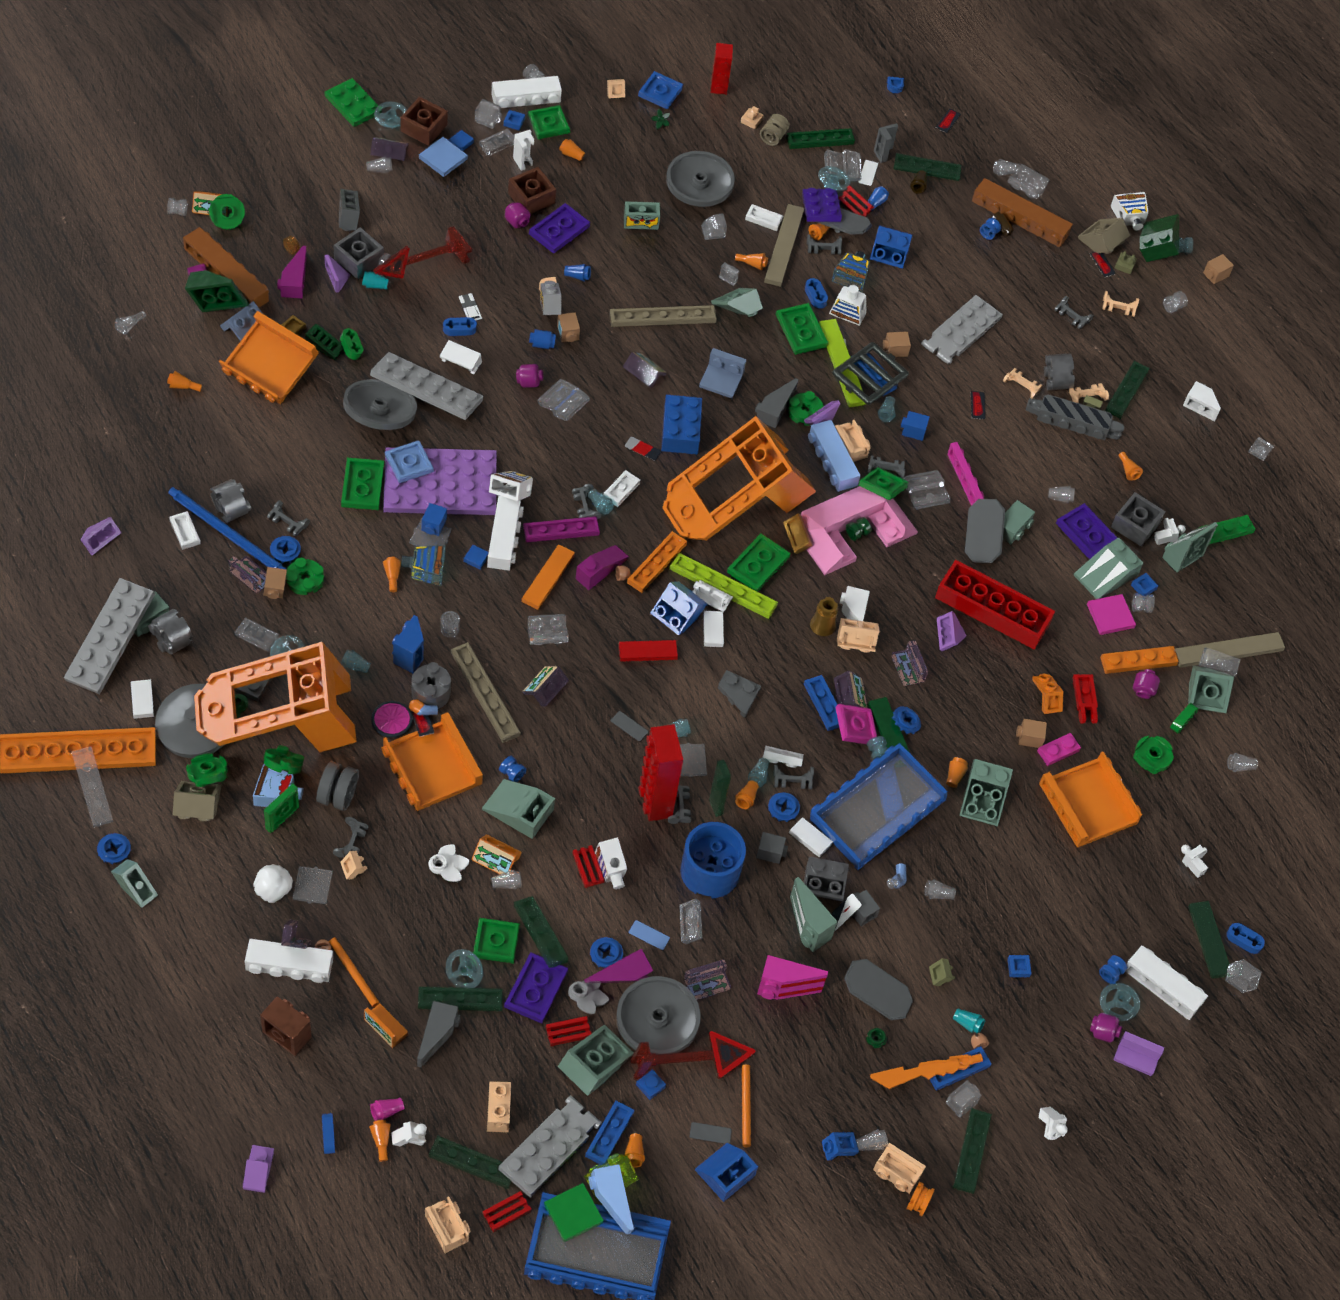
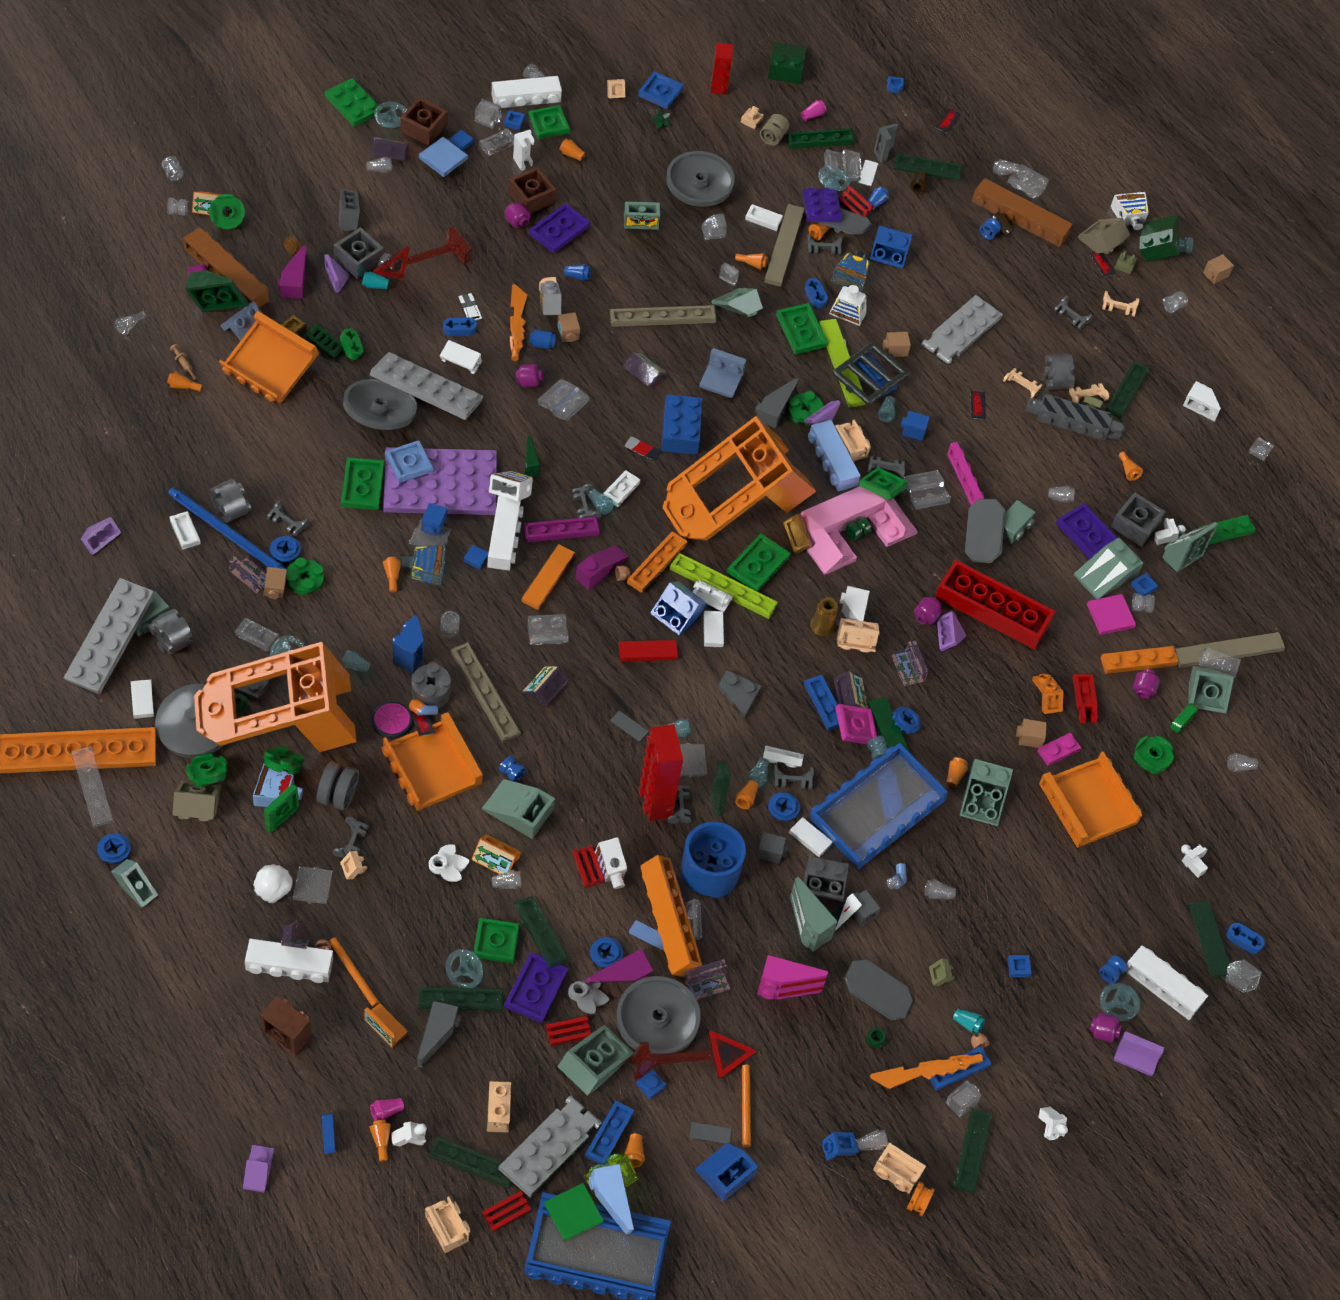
none -> clear wheel [162,156,184,181]
none -> medium nougat piece [170,344,196,380]
none -> orange sword [510,284,527,361]
none -> dark green slope [525,436,540,477]
none -> orange brick [640,855,703,978]
none -> dark green slope [768,42,807,84]
none -> dark pink cone [801,100,827,121]
none -> magenta head [914,597,942,625]

